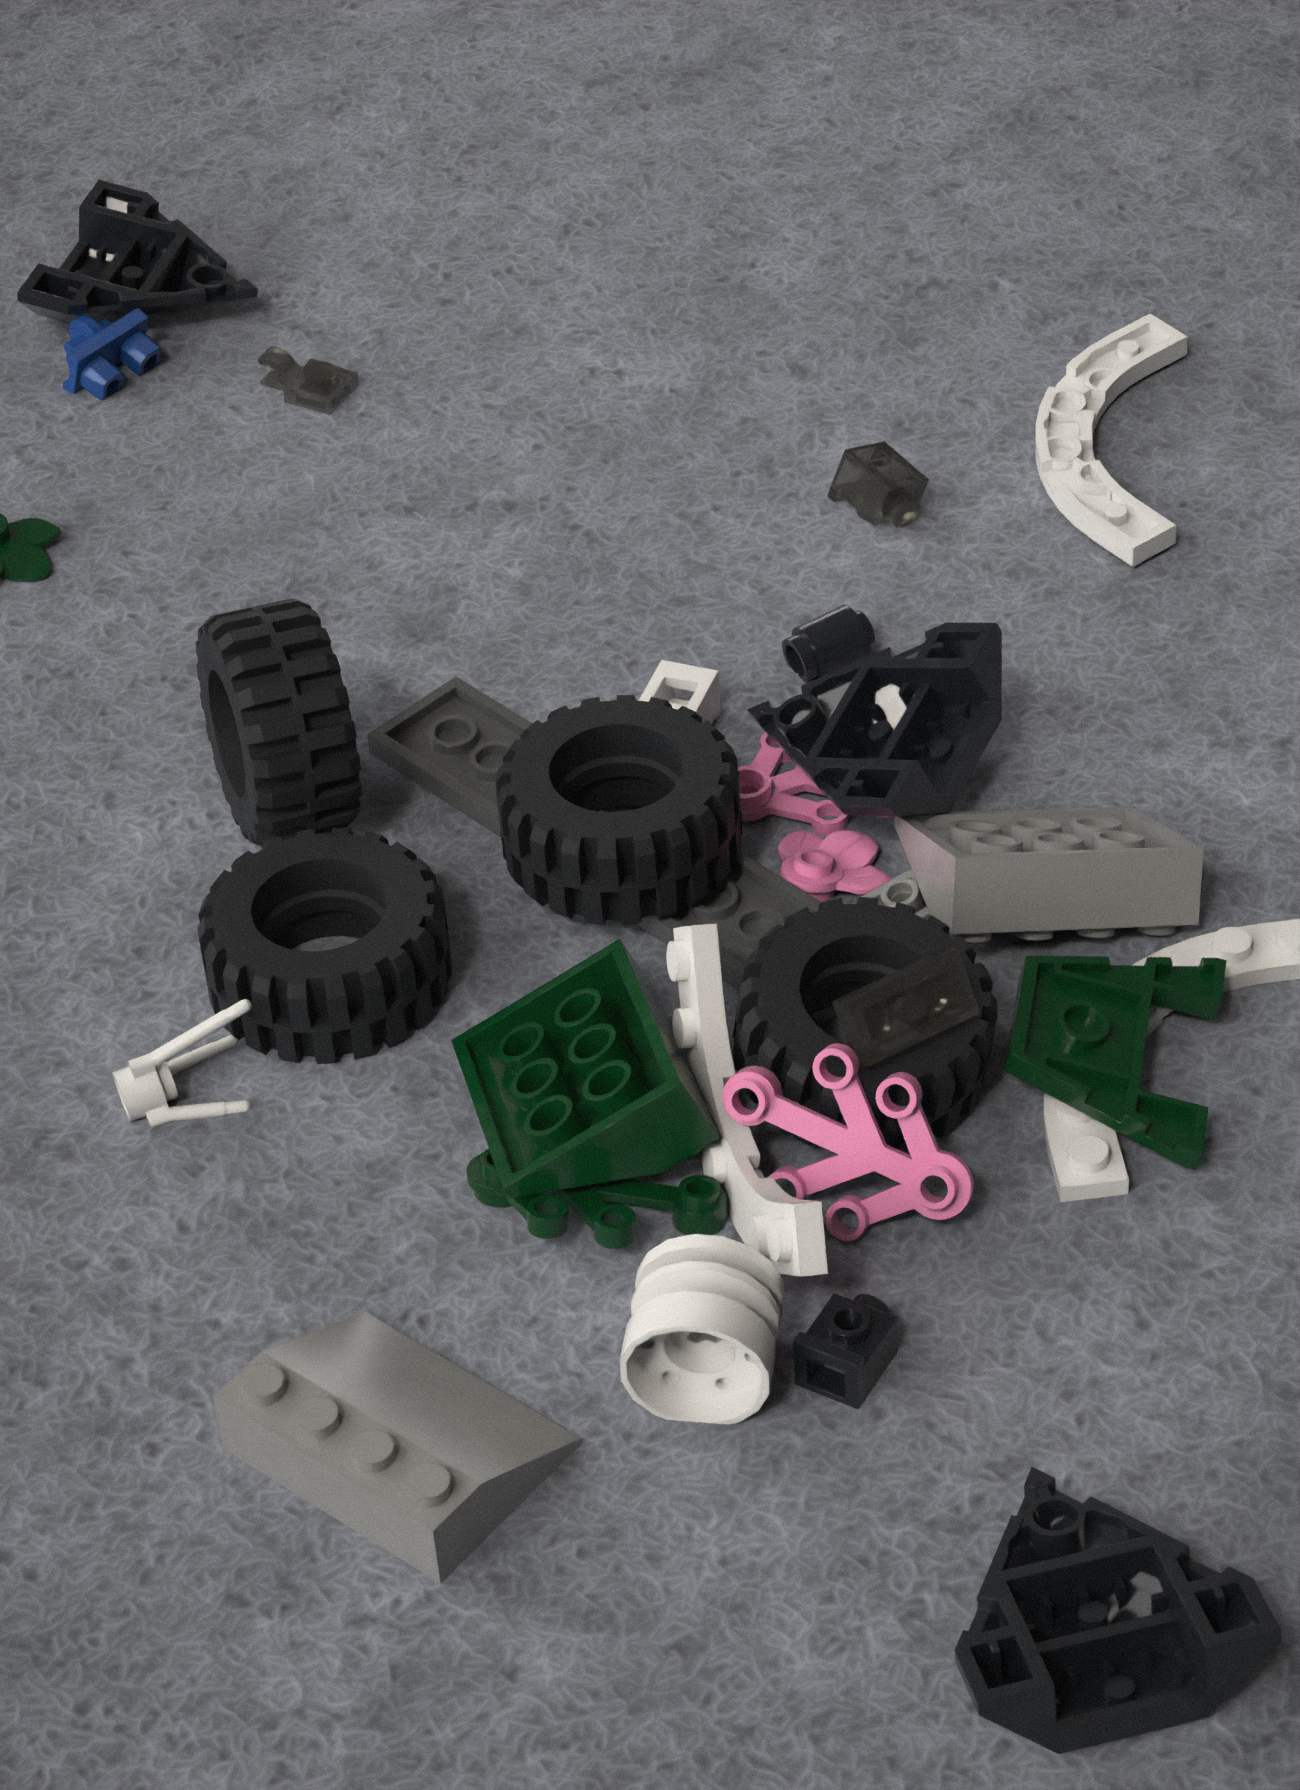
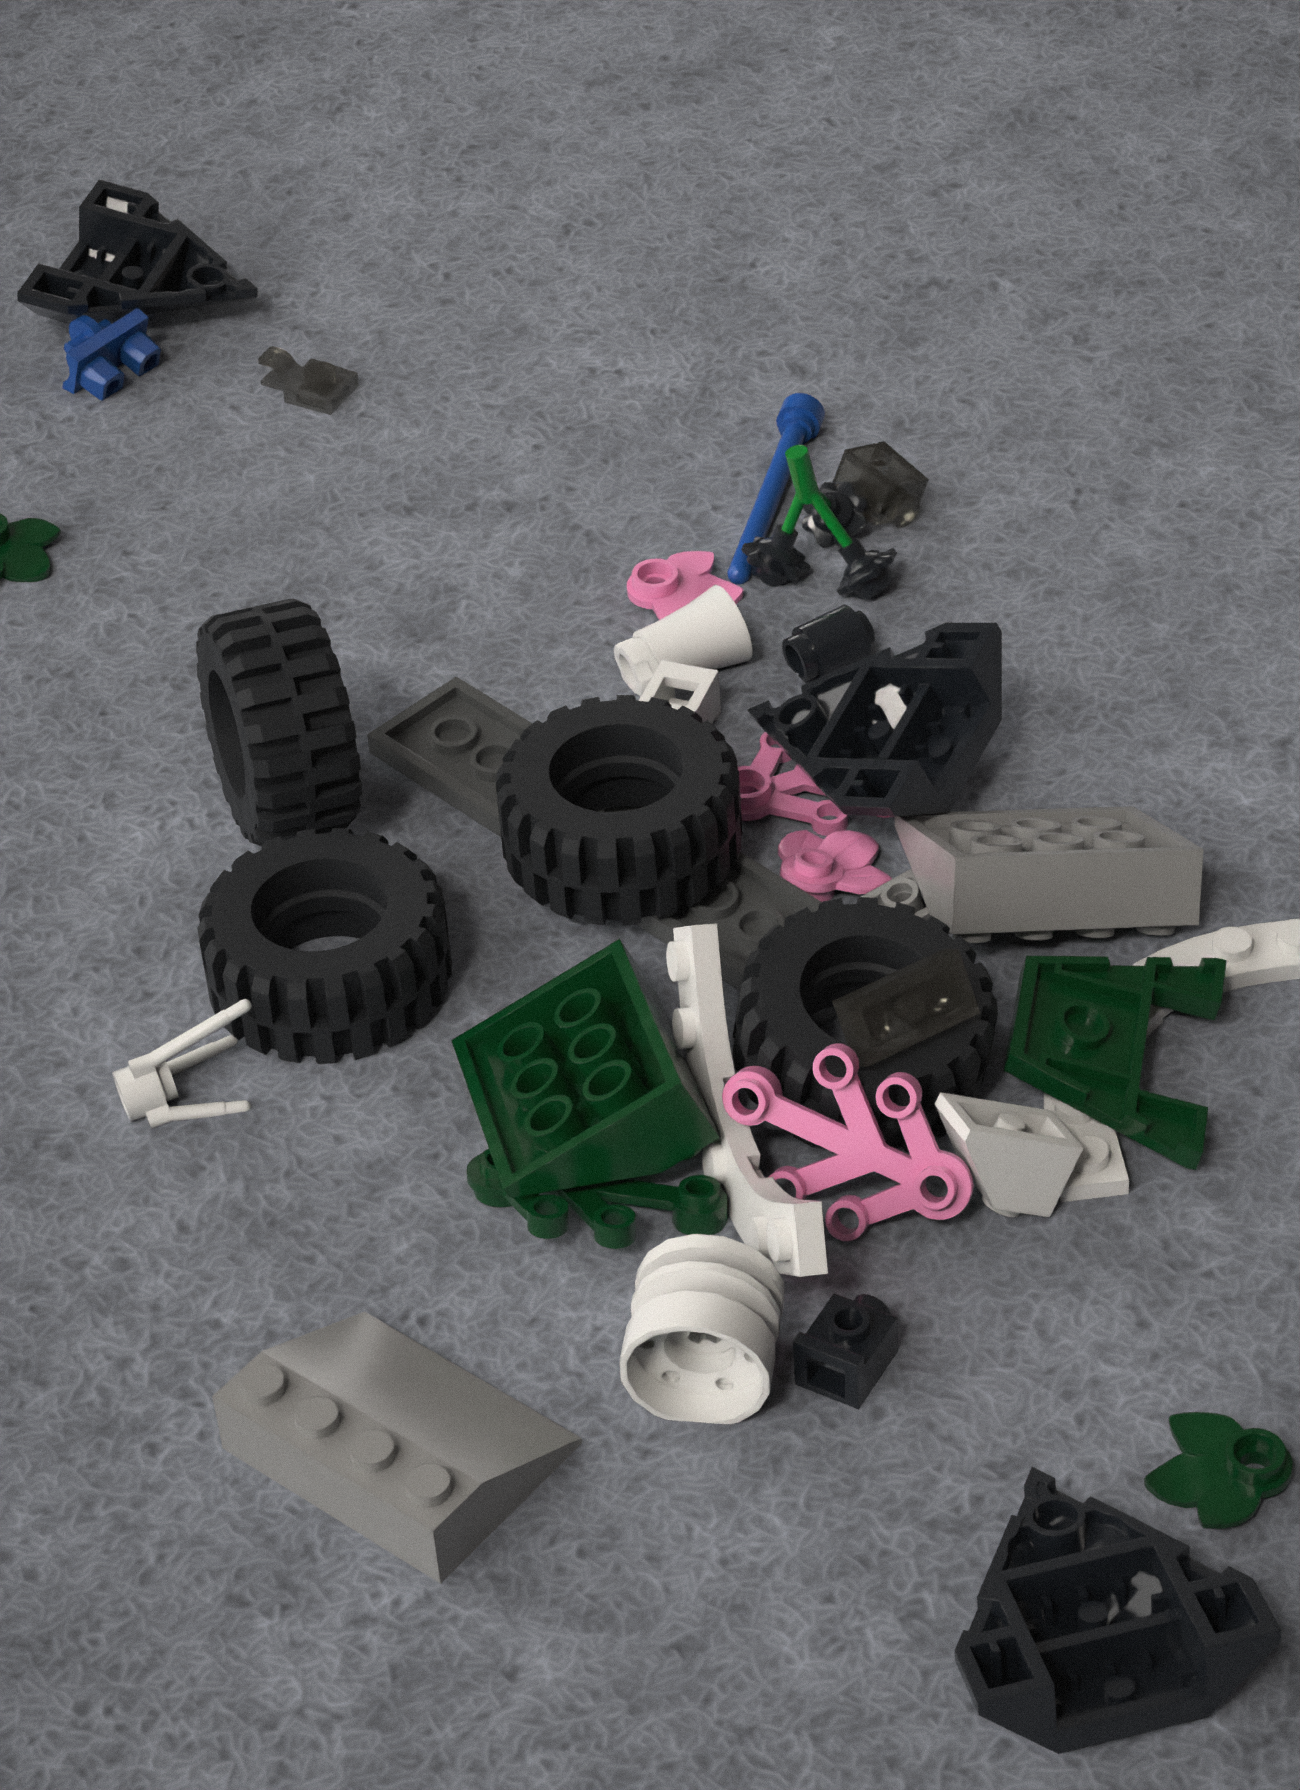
white plate [1035,314,1188,567] -> none
none -> white plant [614,585,753,697]
none -> bright pink plate [627,551,743,620]
none -> blue piece [727,393,825,584]
none -> black plant [741,445,897,600]
none -> white slope [935,1092,1084,1217]
none -> dark green plate [1144,1412,1293,1529]

